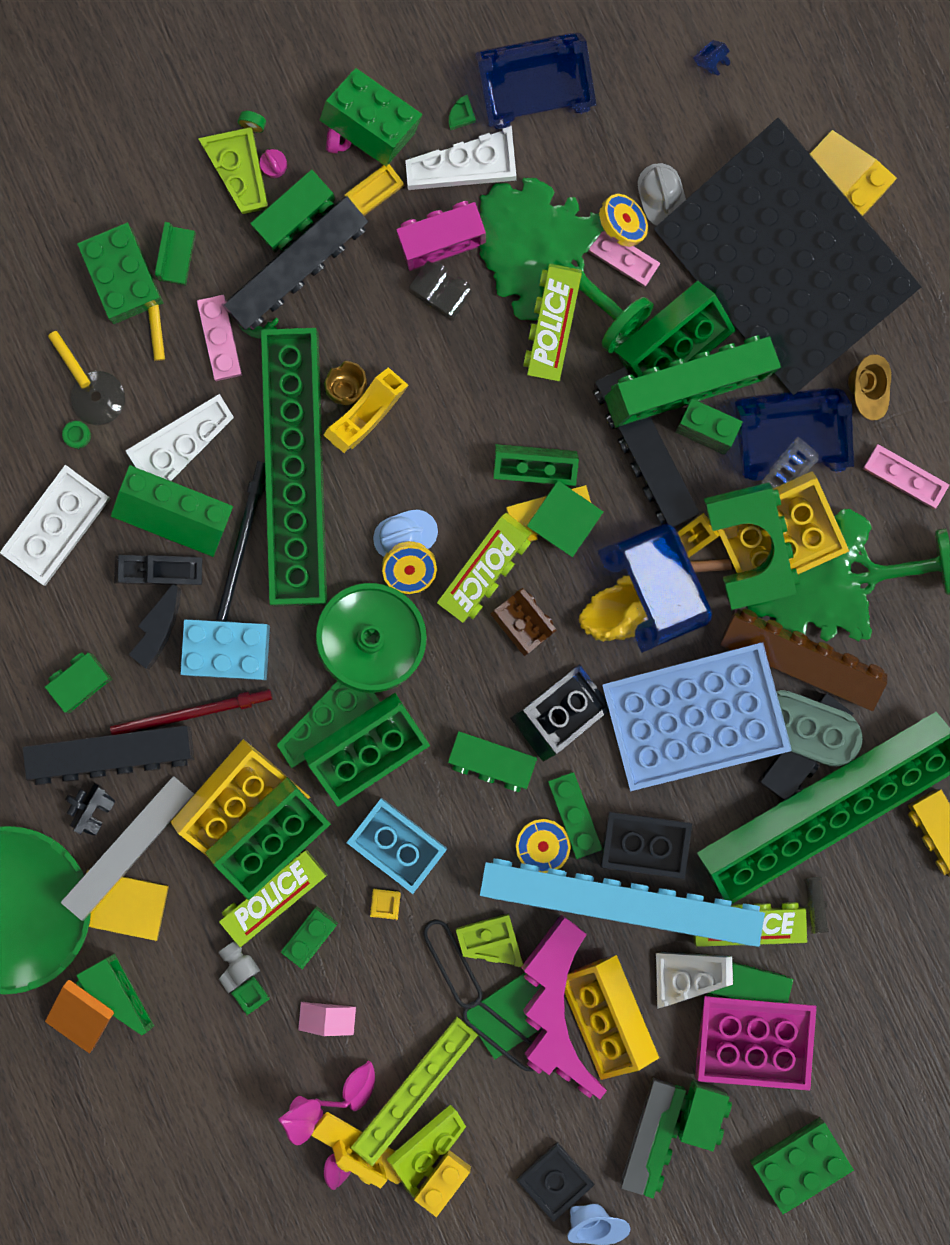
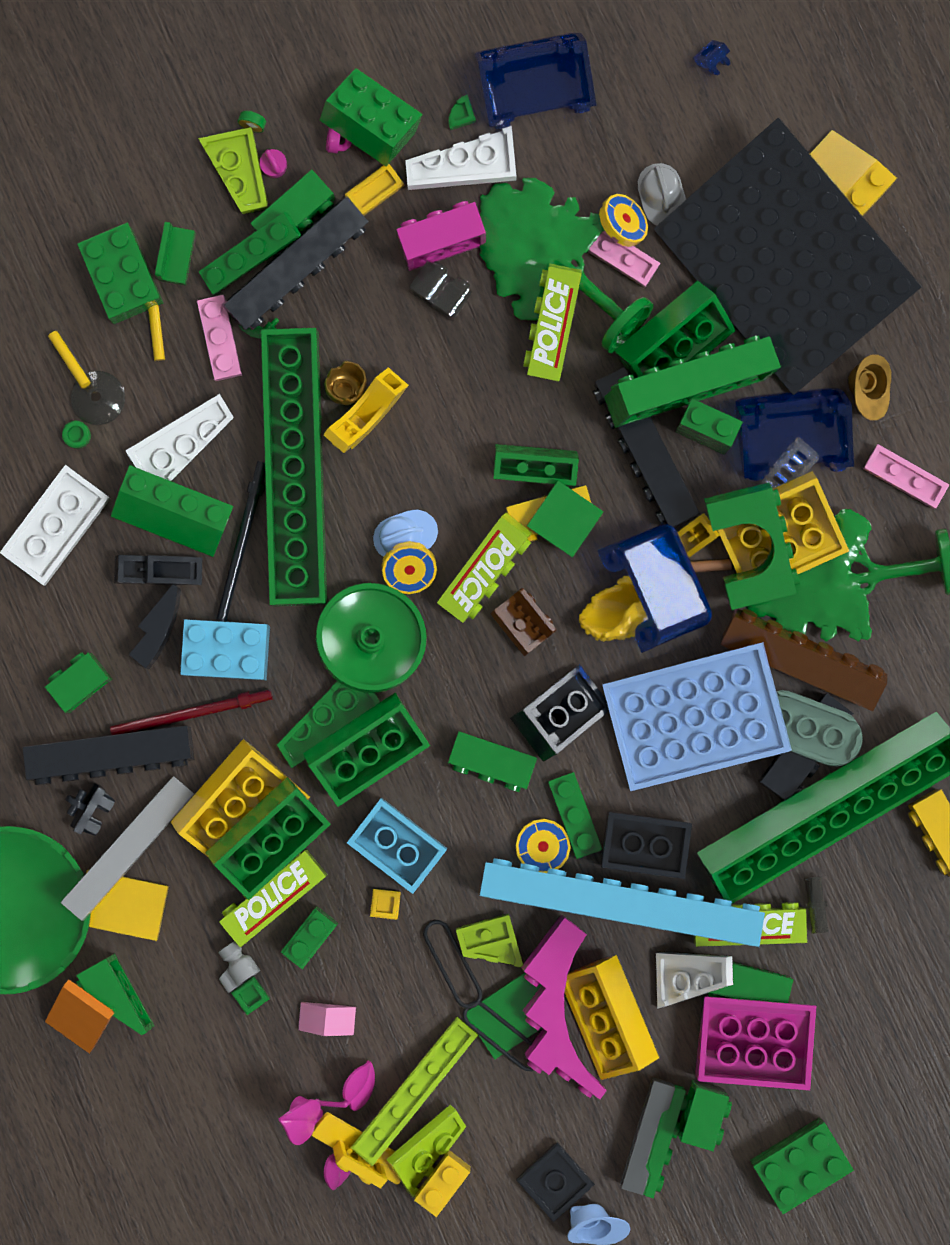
none -> green plate [199,212,301,295]

